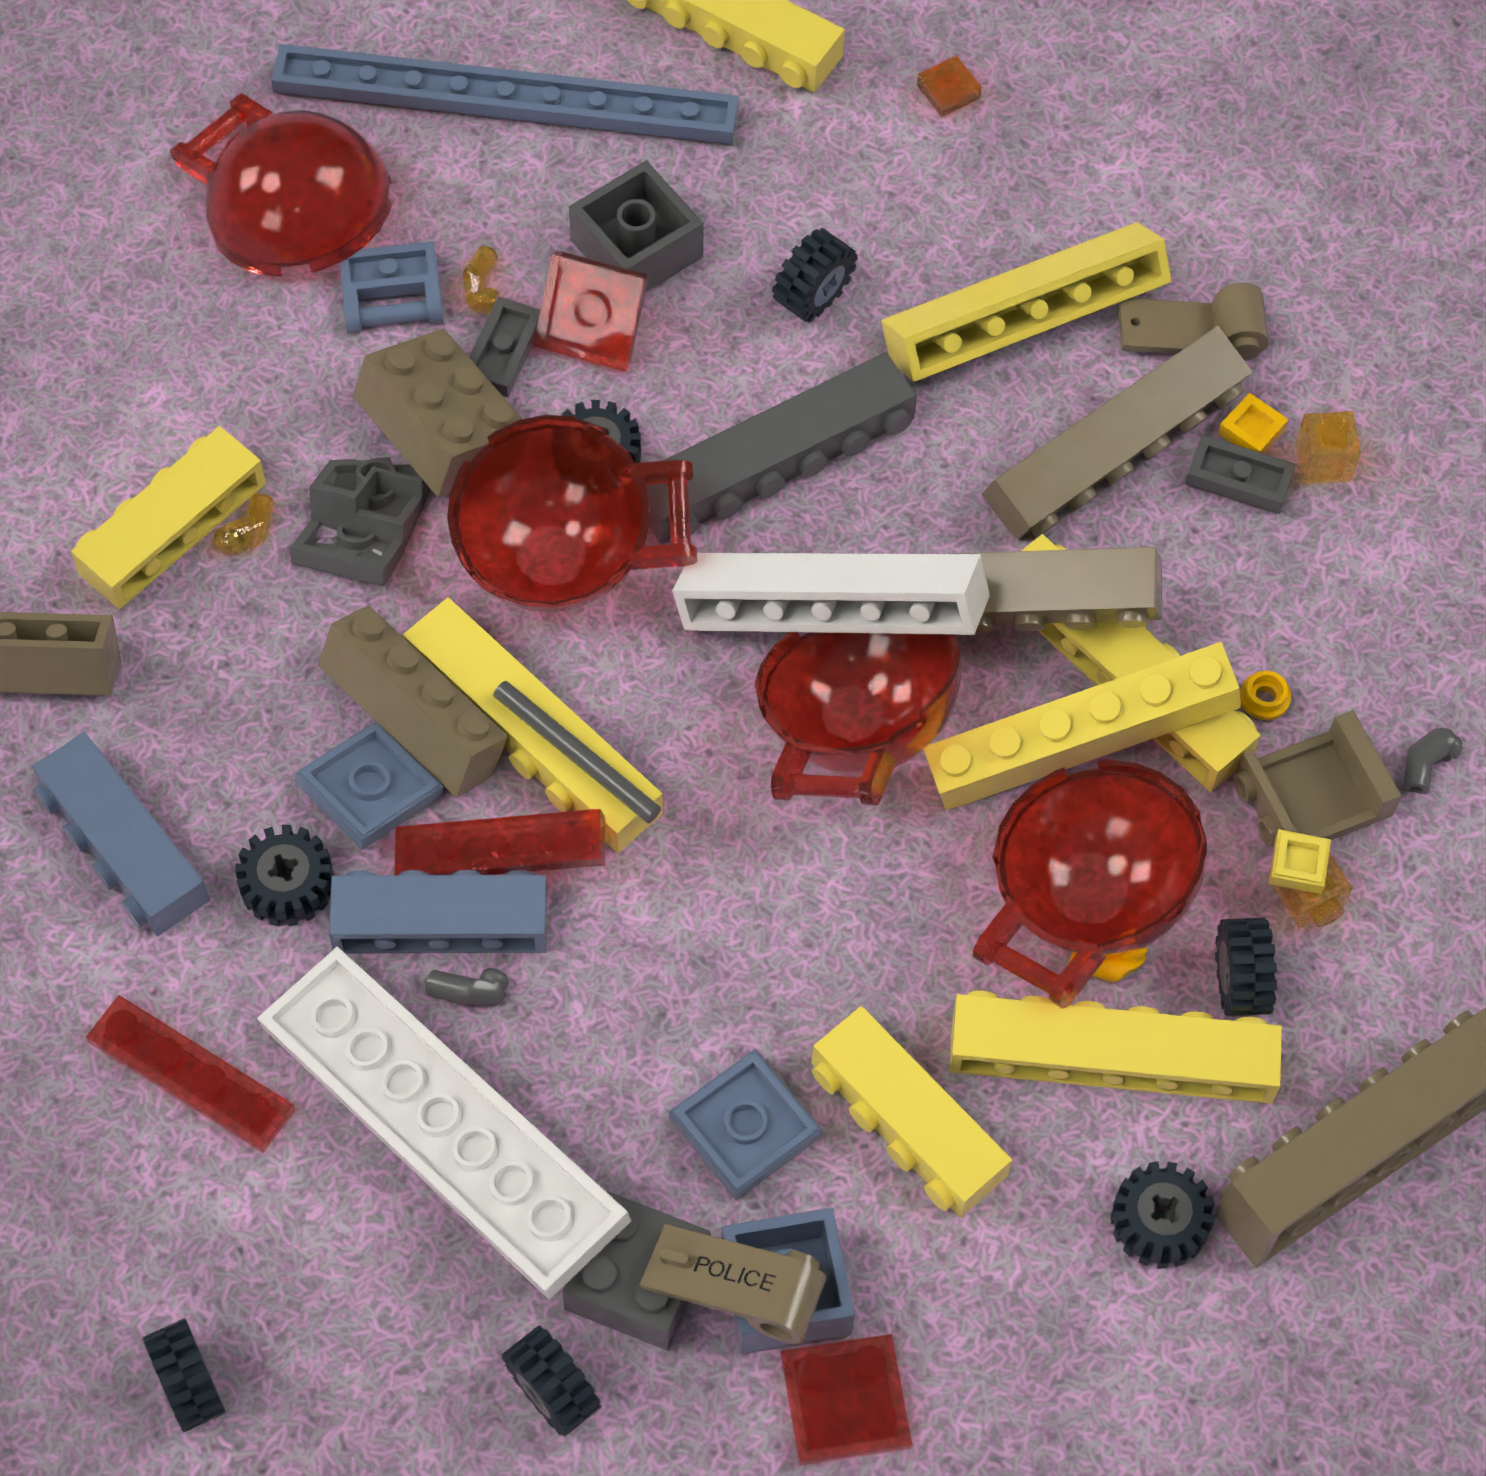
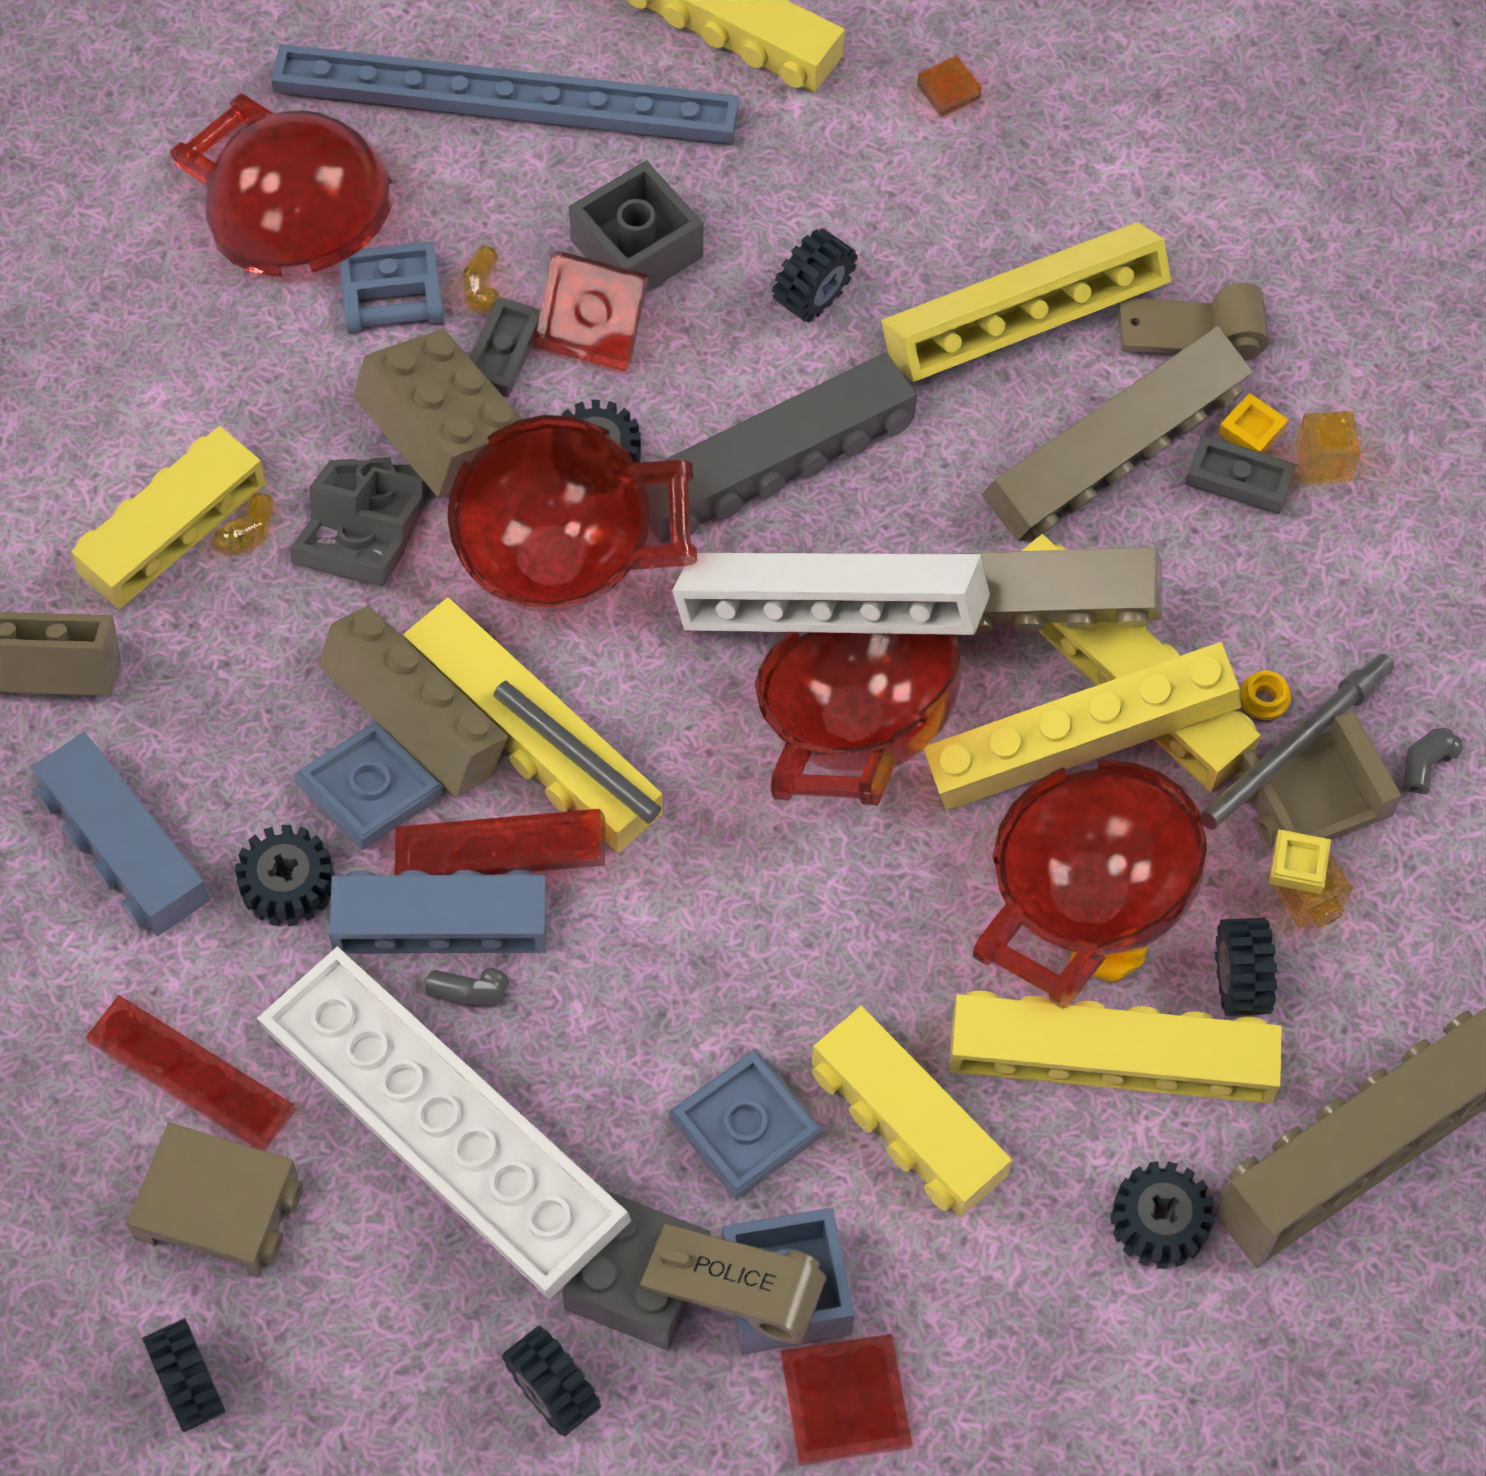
none -> dark tan panel [126,1122,303,1278]
none -> flat silver bar [1199,654,1394,830]

